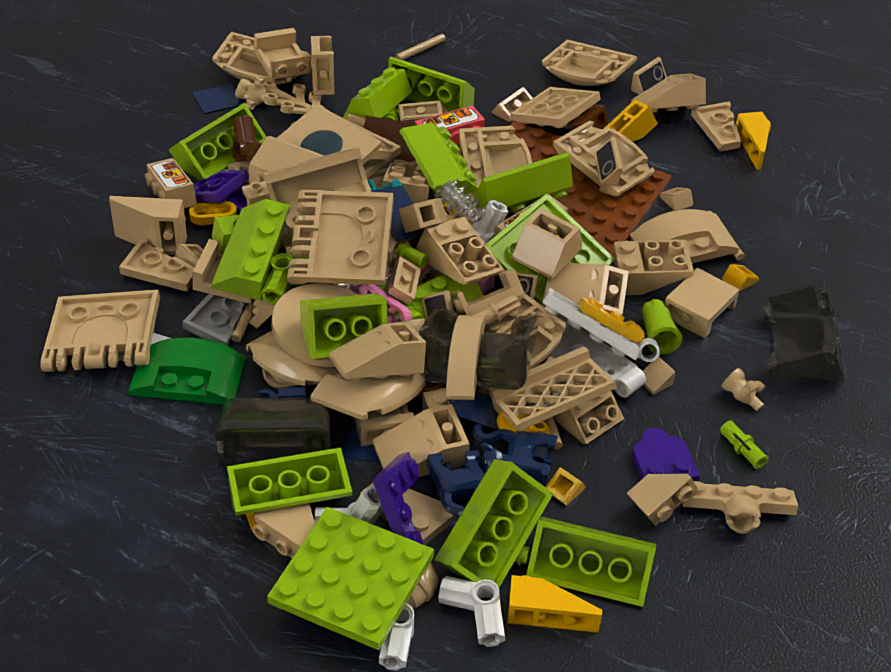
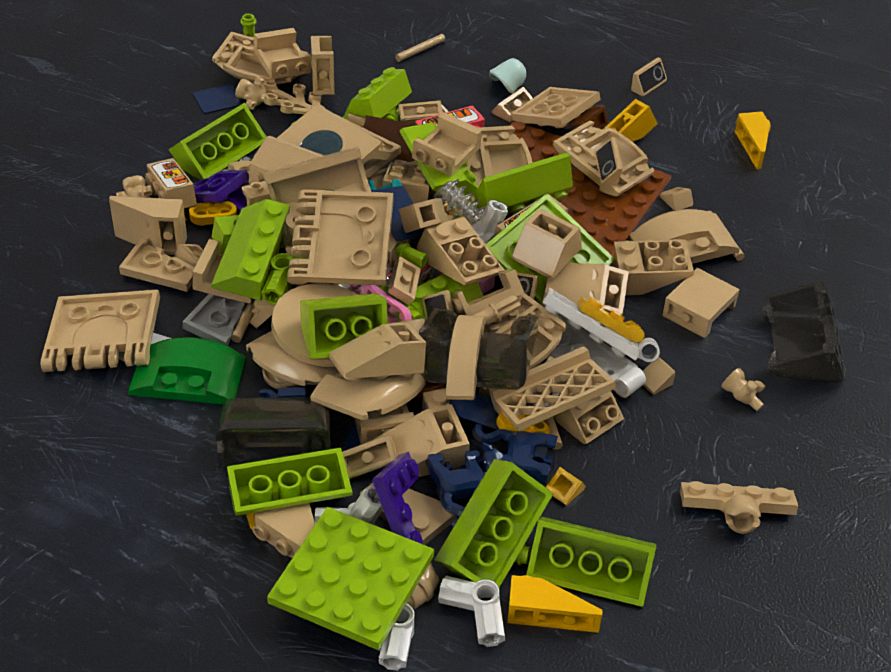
reddish brown piece [232,115,262,162] -> none
lime slope [388,57,475,112] -> none
tan slope [542,40,637,86] -> none
tan slope [627,474,698,526] -> none
tan slope [631,73,706,113] -> none
dark purple plate [632,428,700,482] -> none
lime plant [642,299,682,354] -> none
tan wing [691,101,741,152] -> none
lime pin [720,420,769,469] -> none
yellow slope [722,264,759,291] -> none
none -> tan piece [116,175,152,198]
none -> lime pin [240,14,257,38]
none -> tan slope [342,435,398,479]
none -> tan panel [412,112,482,176]
none -> light aqua hair [489,58,526,94]

